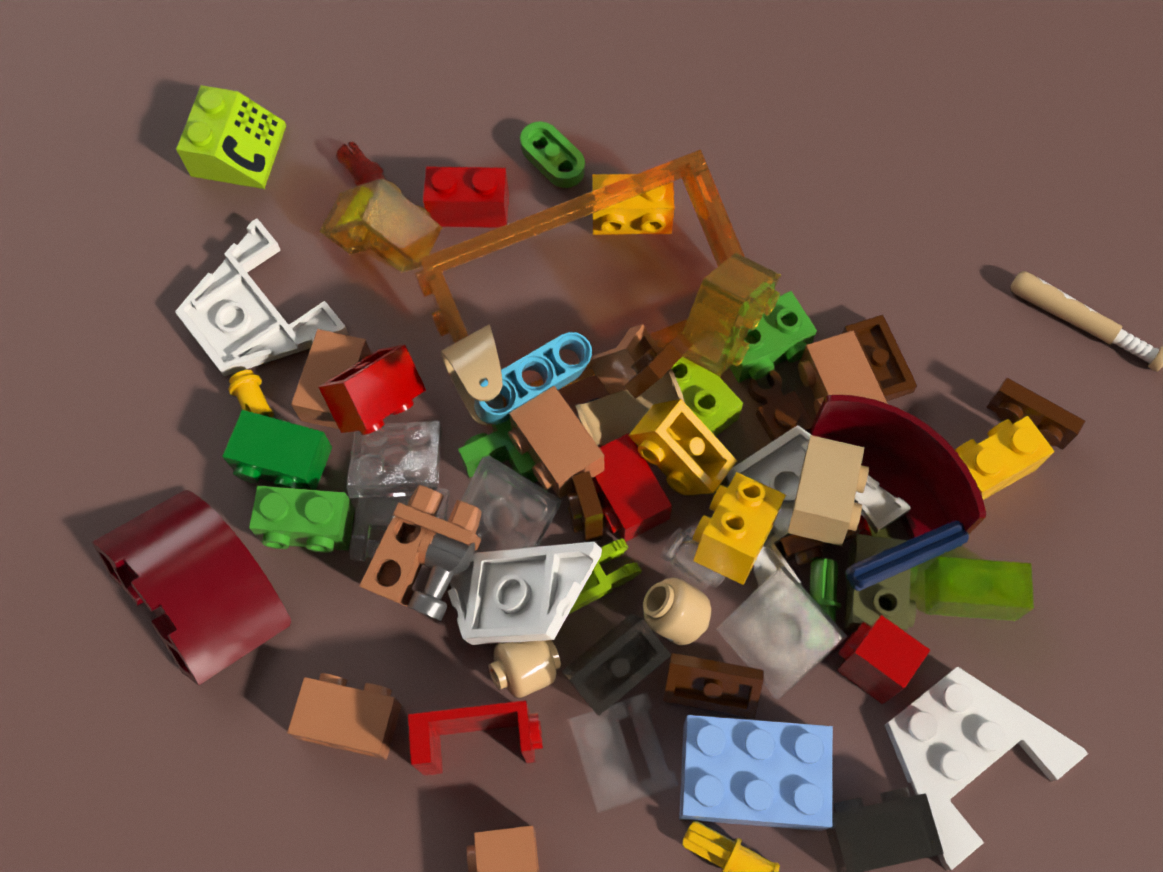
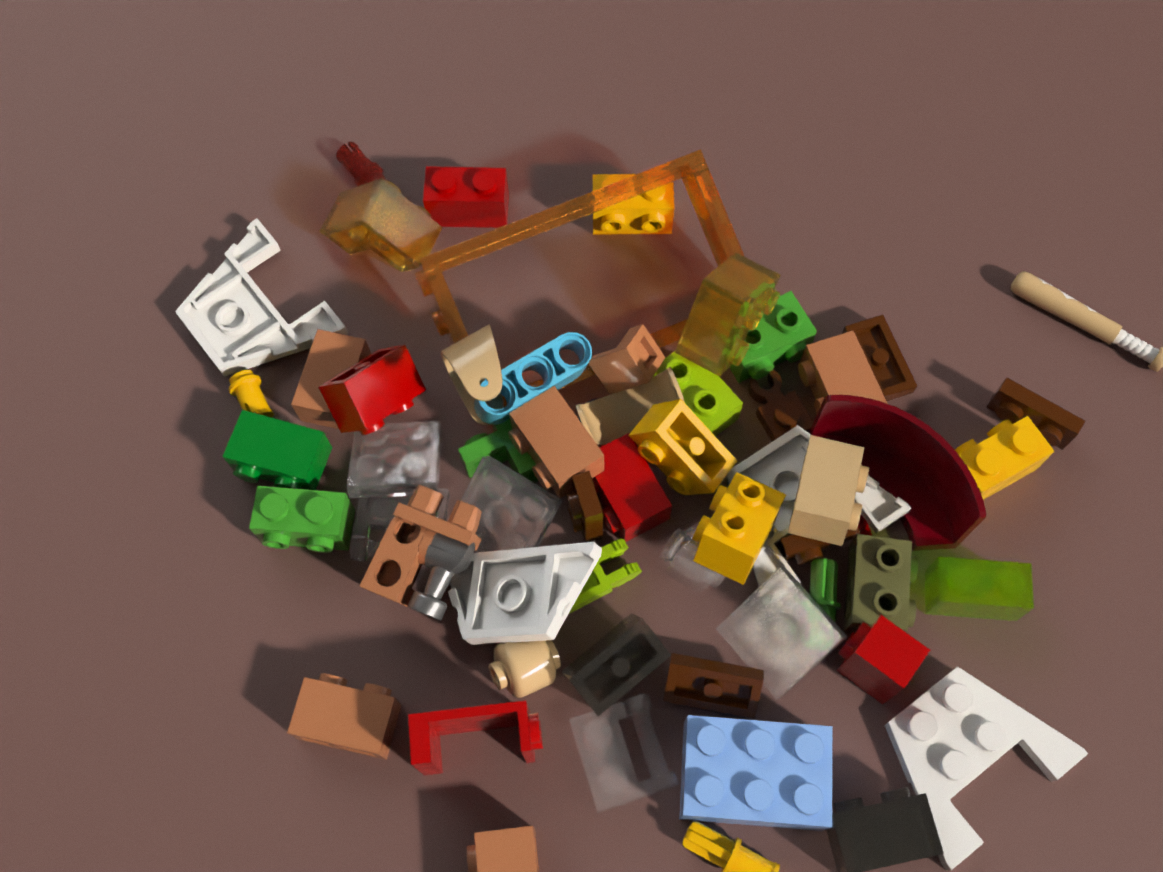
dark red panel [92,490,291,685] -> none
lime slope [176,85,286,189] -> none
bright green plate [520,121,585,188] -> none
reddish brown plate [624,332,693,399] -> none
tan head [643,577,711,645] -> none
dark blue axle [845,520,969,591] -> none

